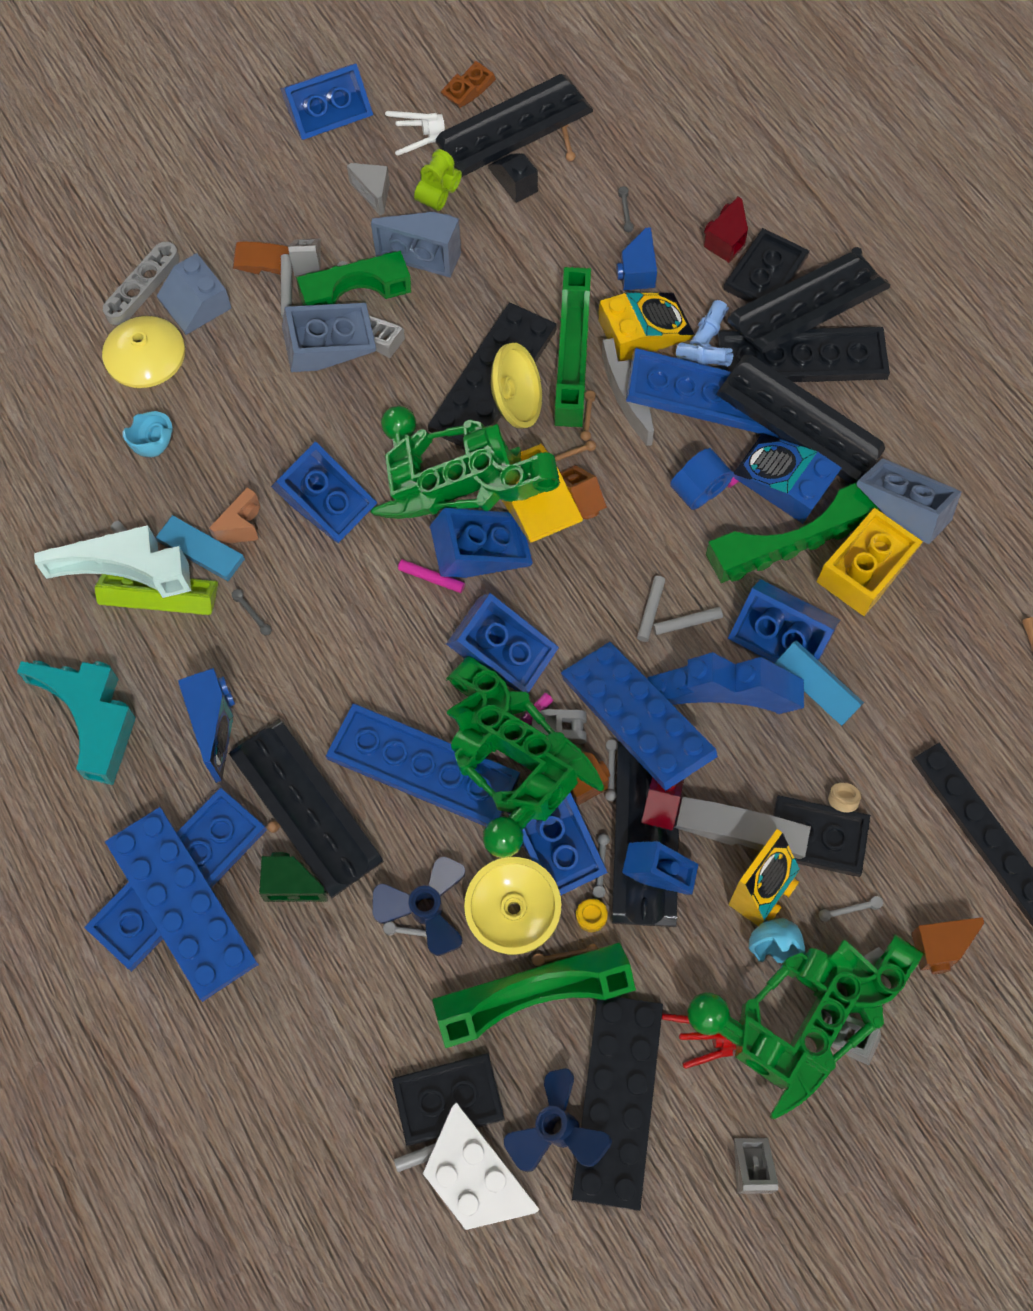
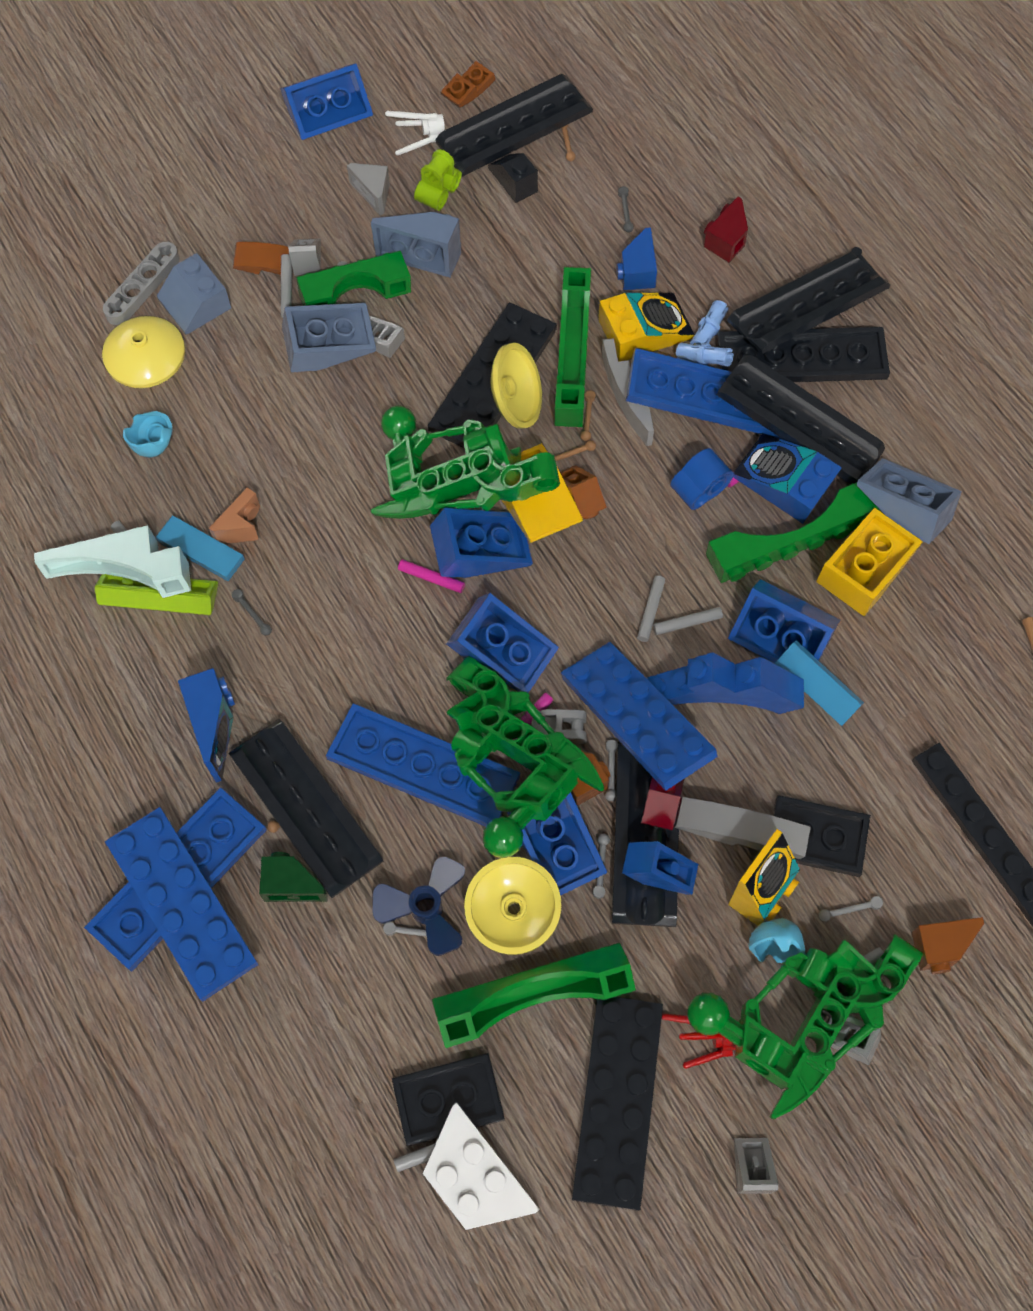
teal arch [17,660,136,785] -> none
blue slope [271,441,377,543] -> none
dark blue piece [504,1068,612,1172] -> none
medium nougat hinge [532,944,598,967] -> none
yellow tile [576,899,608,932] -> none
black tile [723,228,810,303] -> none
tan tile [828,782,861,812] -> none

